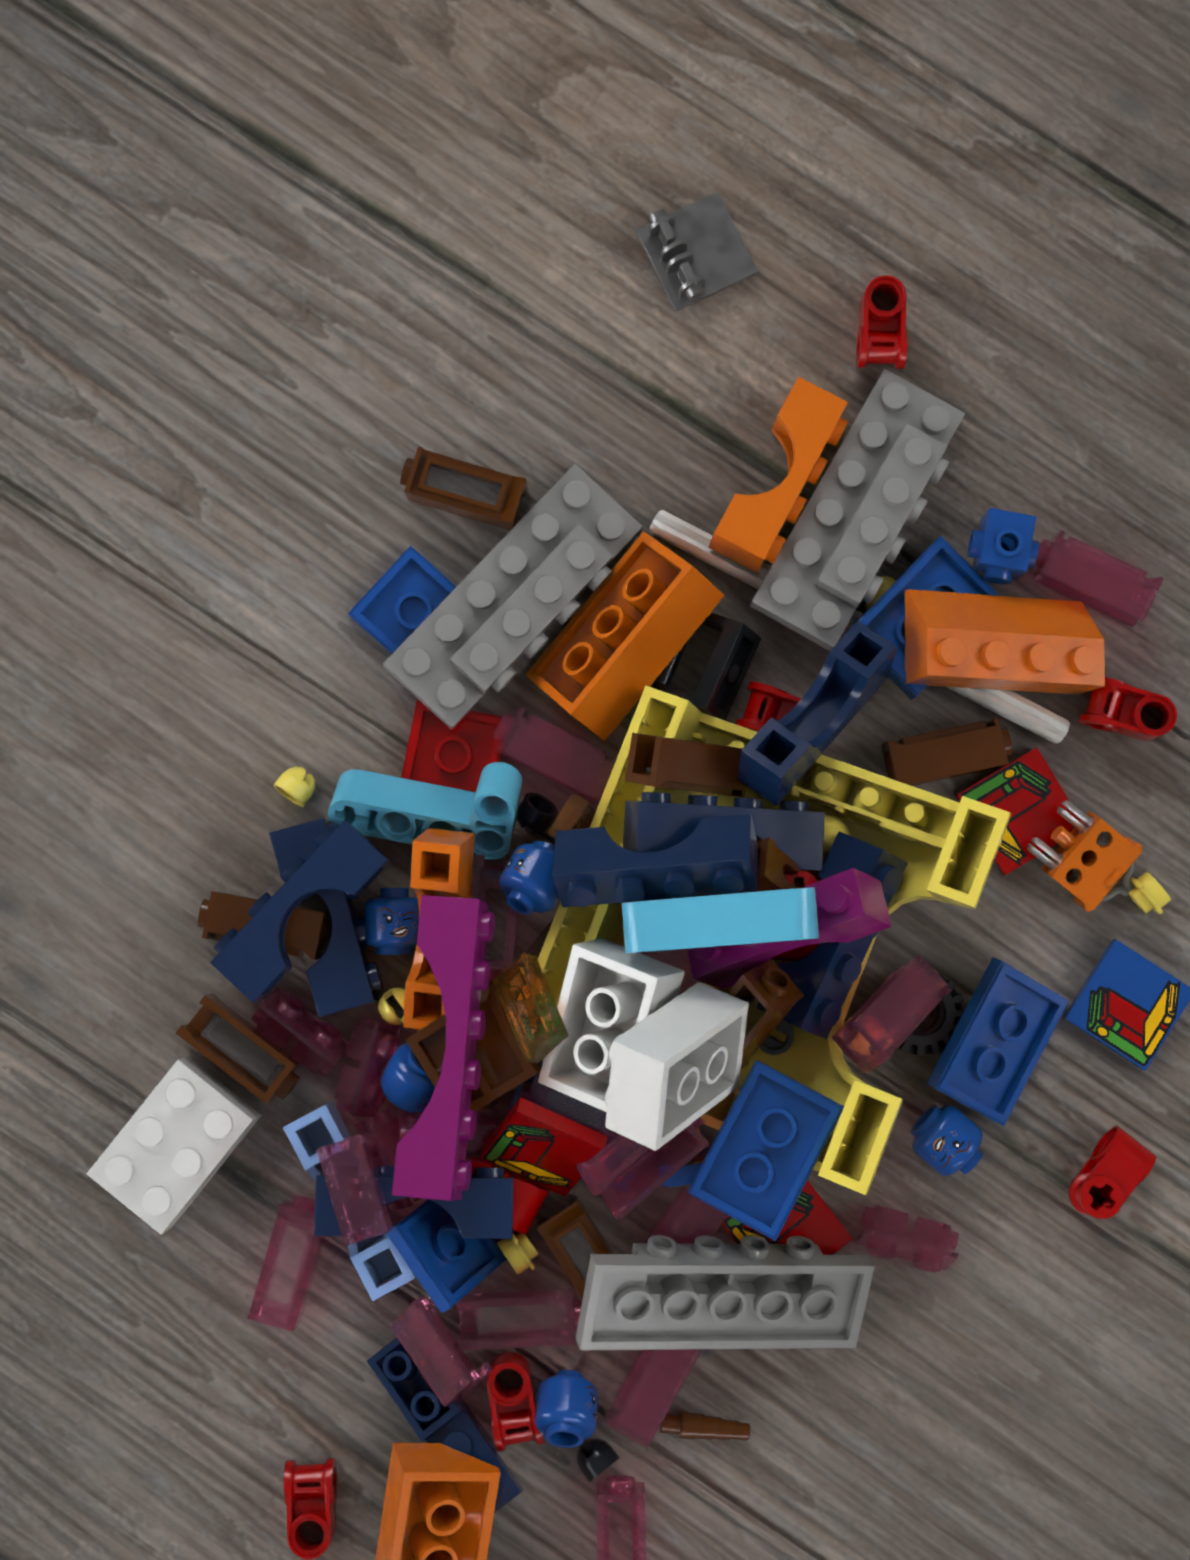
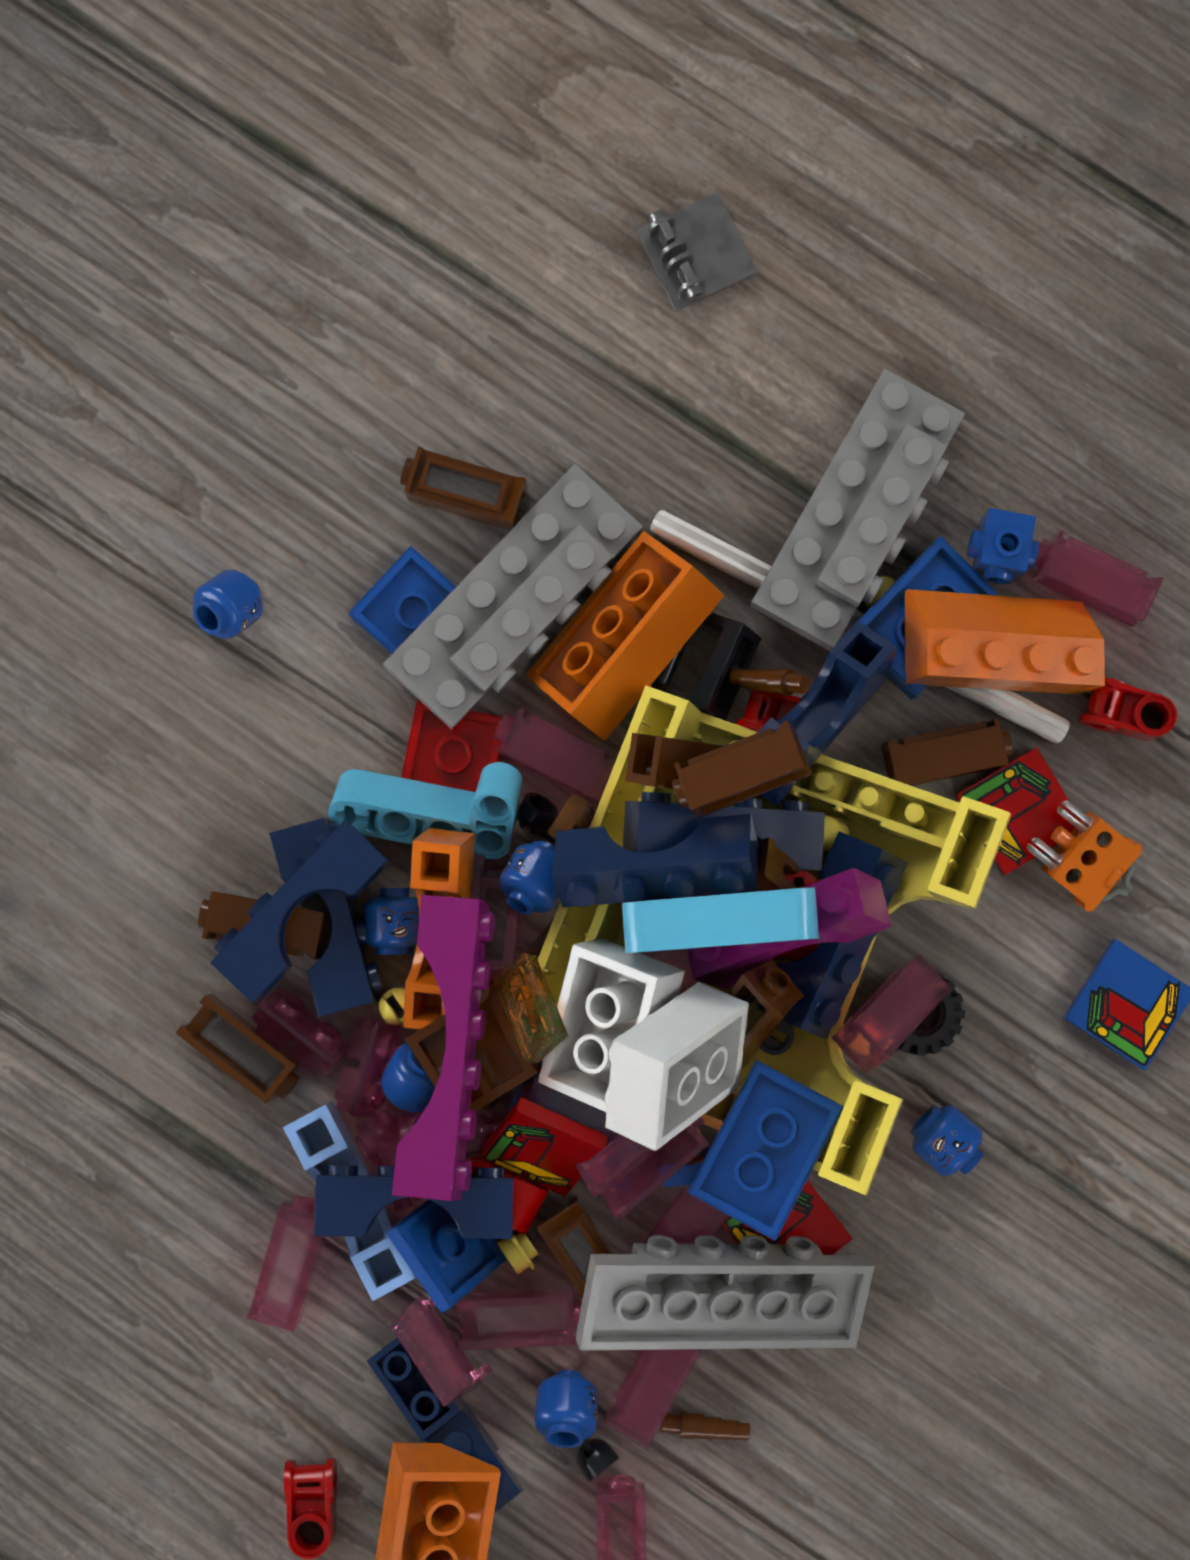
white brick [86,1056,262,1235] -> none
light yellow hinge [273,766,315,807] -> none
clear pink hinge [316,1134,393,1245] -> none
red piece [487,1351,545,1453] -> none
orange arch [708,376,849,574] -> none
clear pink hinge [854,1204,959,1272] -> none
red piece [856,275,907,369] -> none
blue tile [926,957,1069,1126] -> none
red piece [1068,1125,1156,1219] -> none
light yellow plate [1128,871,1171,915] -> none
none -> blue head [193,570,263,639]
none -> reddish brown window [672,720,812,817]
none -> reddish brown animal [729,668,811,696]

